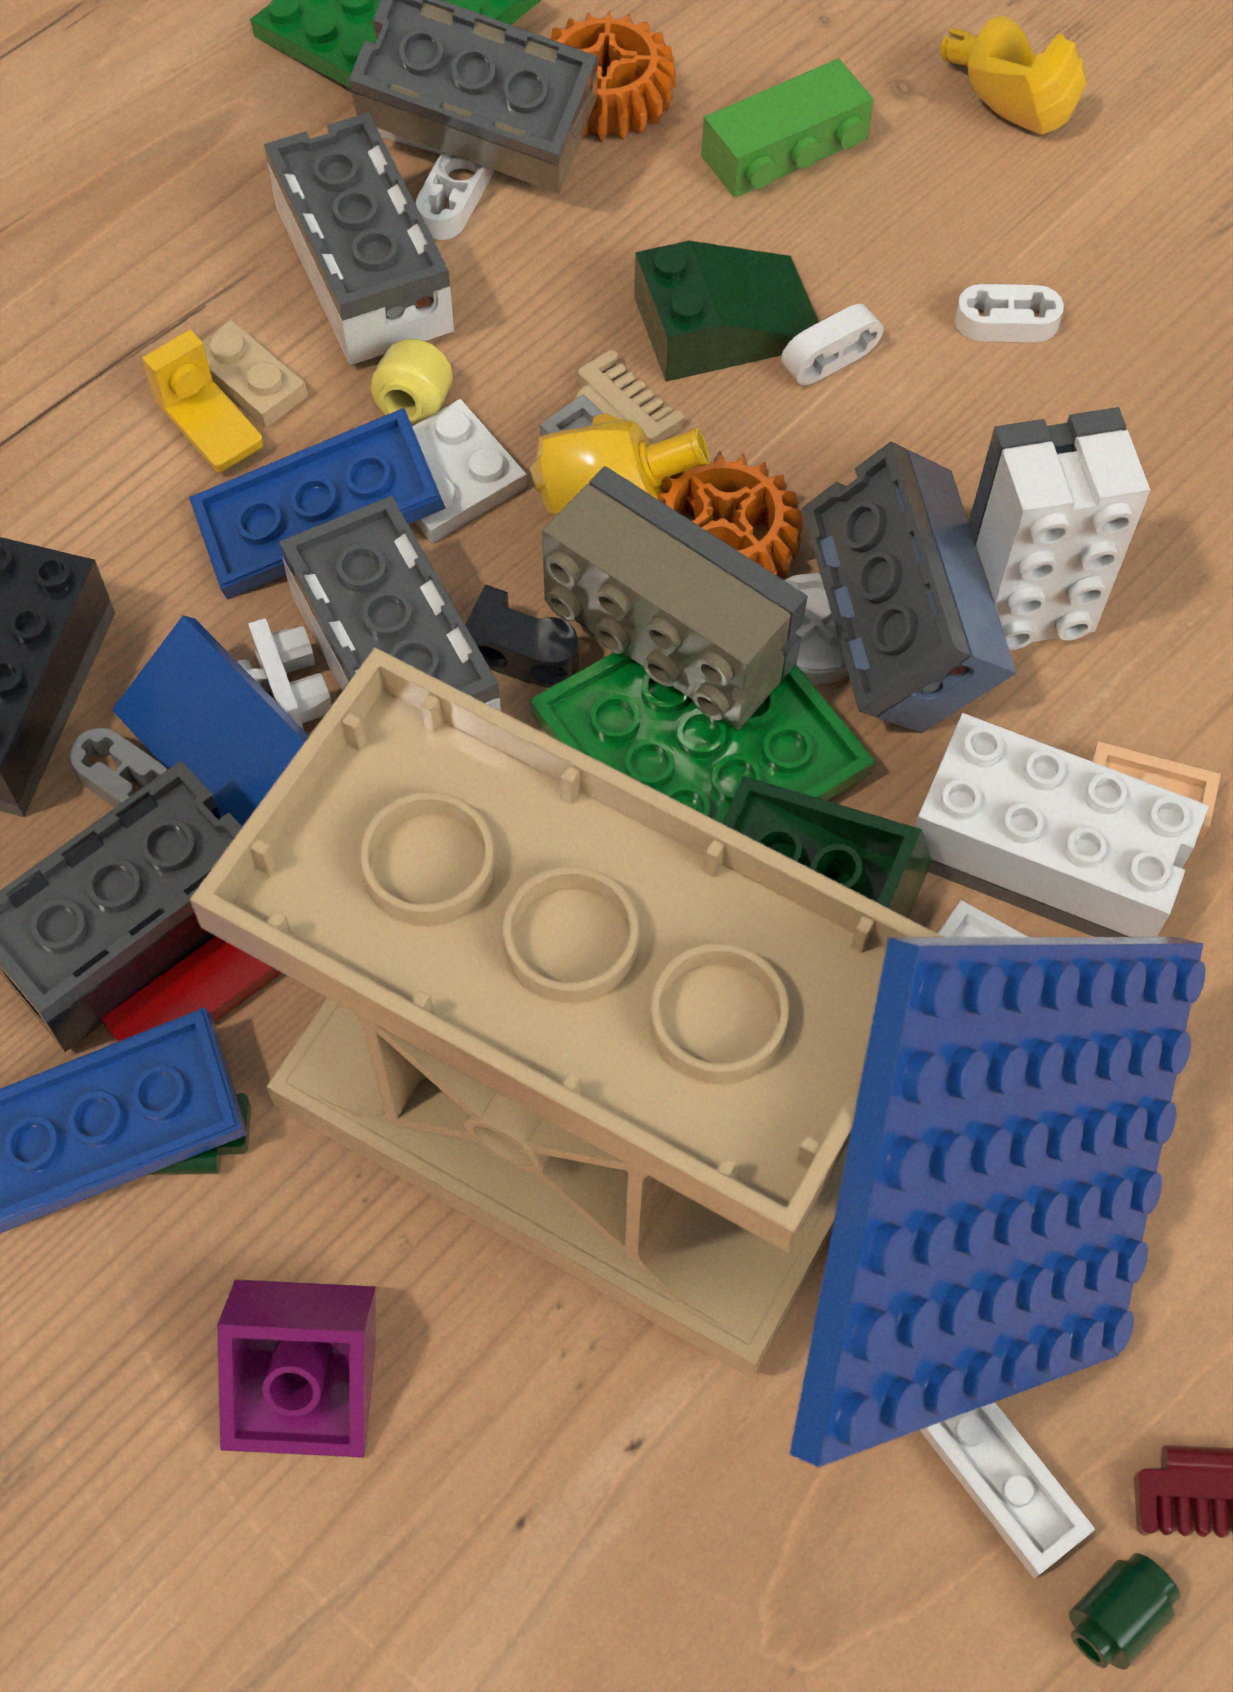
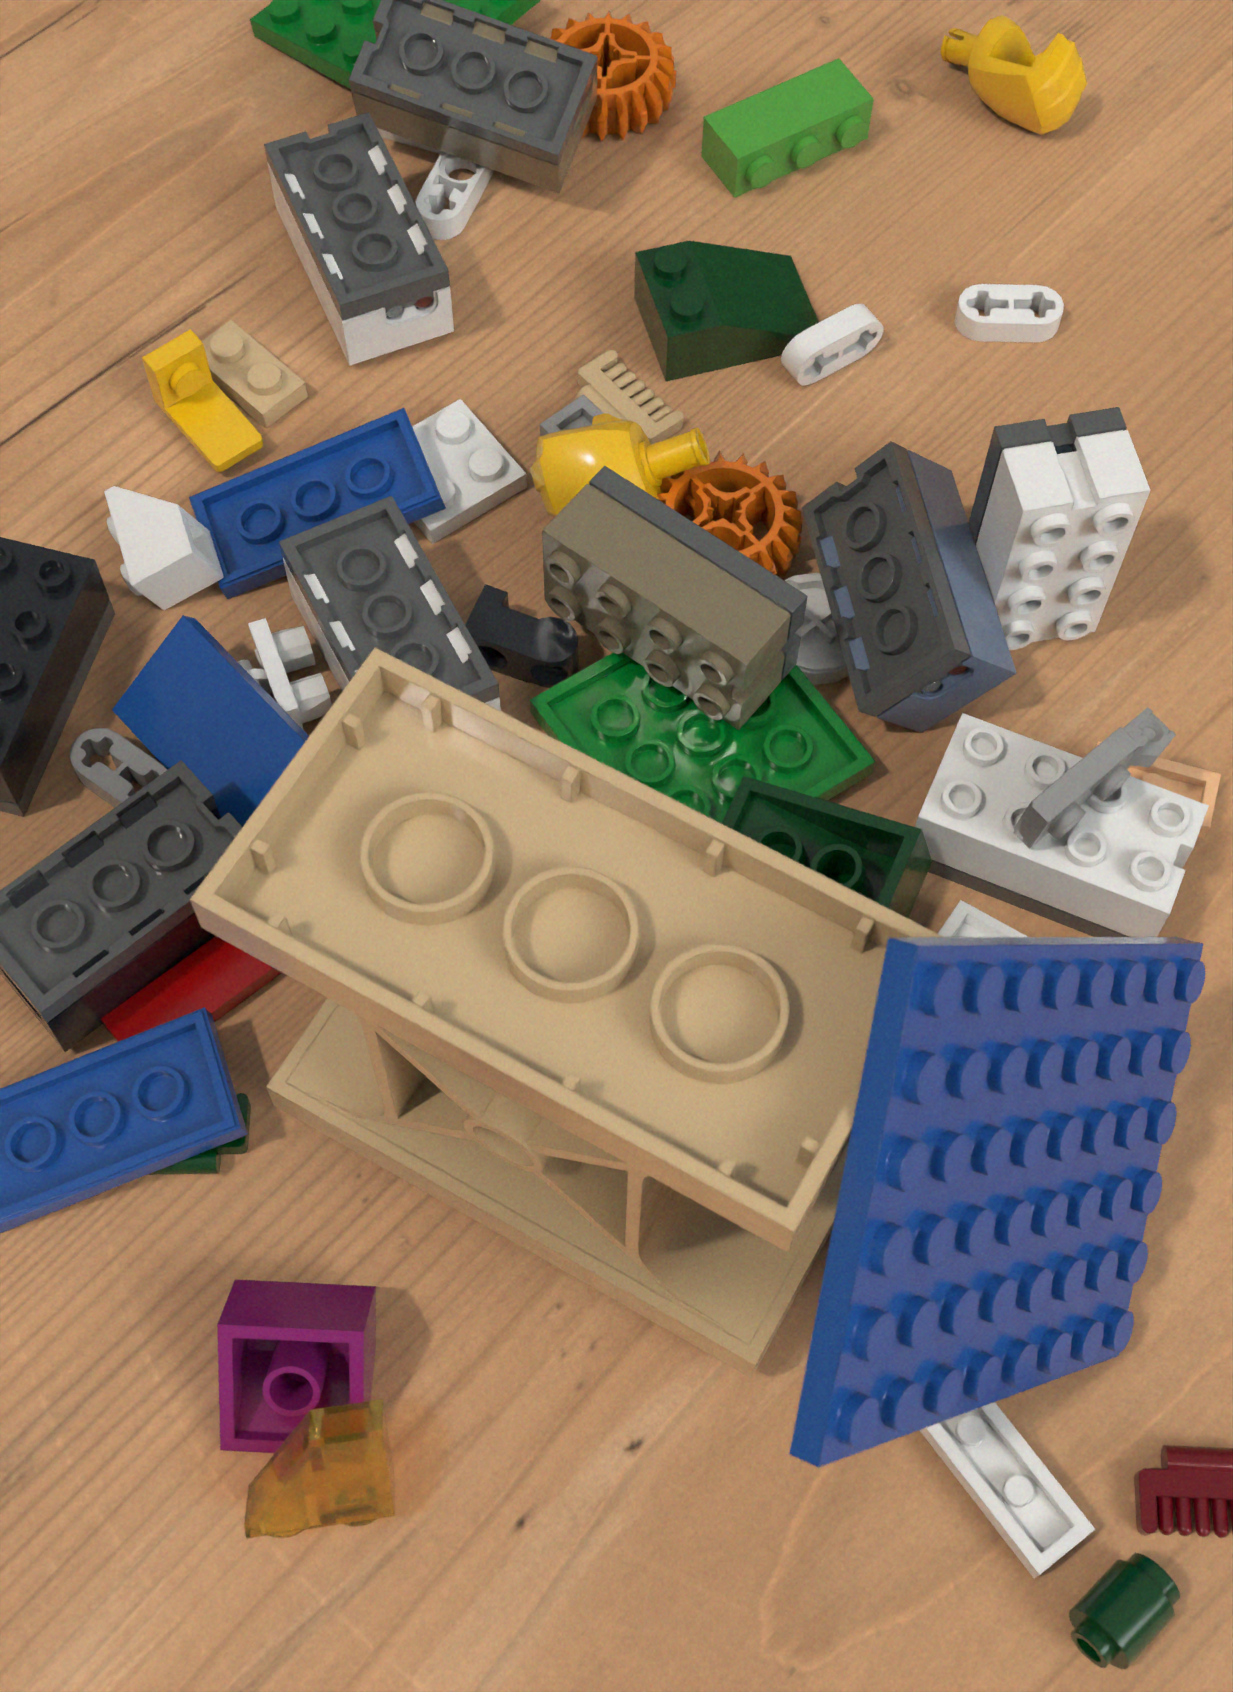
light yellow head [370,339,453,425] -> none
none -> white slope [104,486,224,610]
none -> clear yellow slope [244,1399,395,1539]
none -> light grey hinge [1013,707,1176,849]

